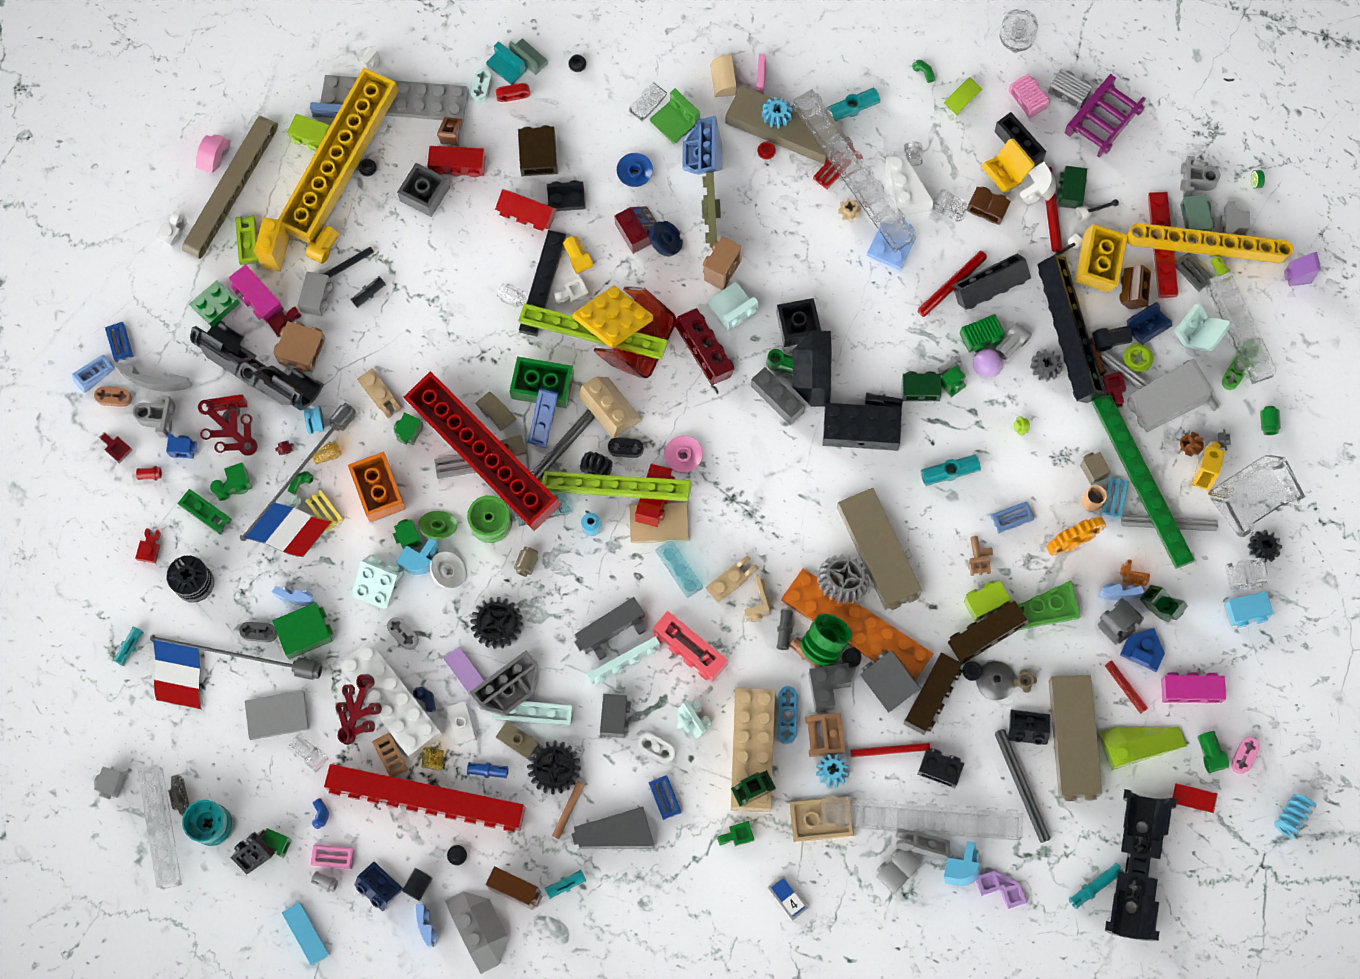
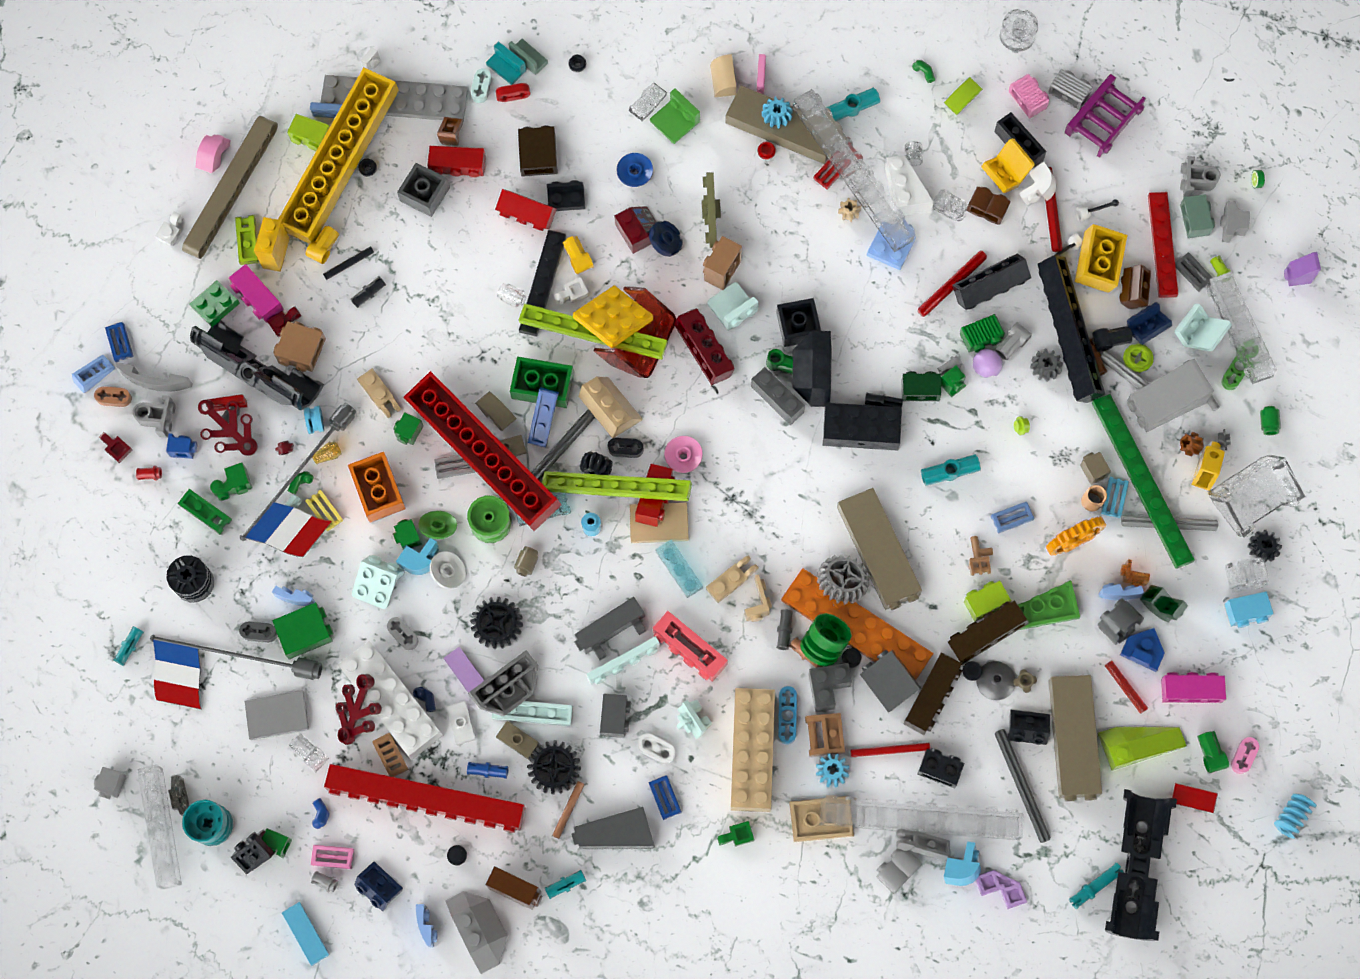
red plate [135,528,161,564] -> none
light grey brick [297,271,333,316] -> none
black piece [402,868,433,901] -> none
clear yellow plate [421,747,444,771] -> none
medium blue wedge [682,116,722,175] -> none
dark green brick [731,770,776,807] -> none
tile [768,875,809,921] -> none
dark green brick [1056,165,1088,209] -> none
dark red plate [1102,372,1126,408] -> none
yellow beam [1126,223,1294,263] -> none

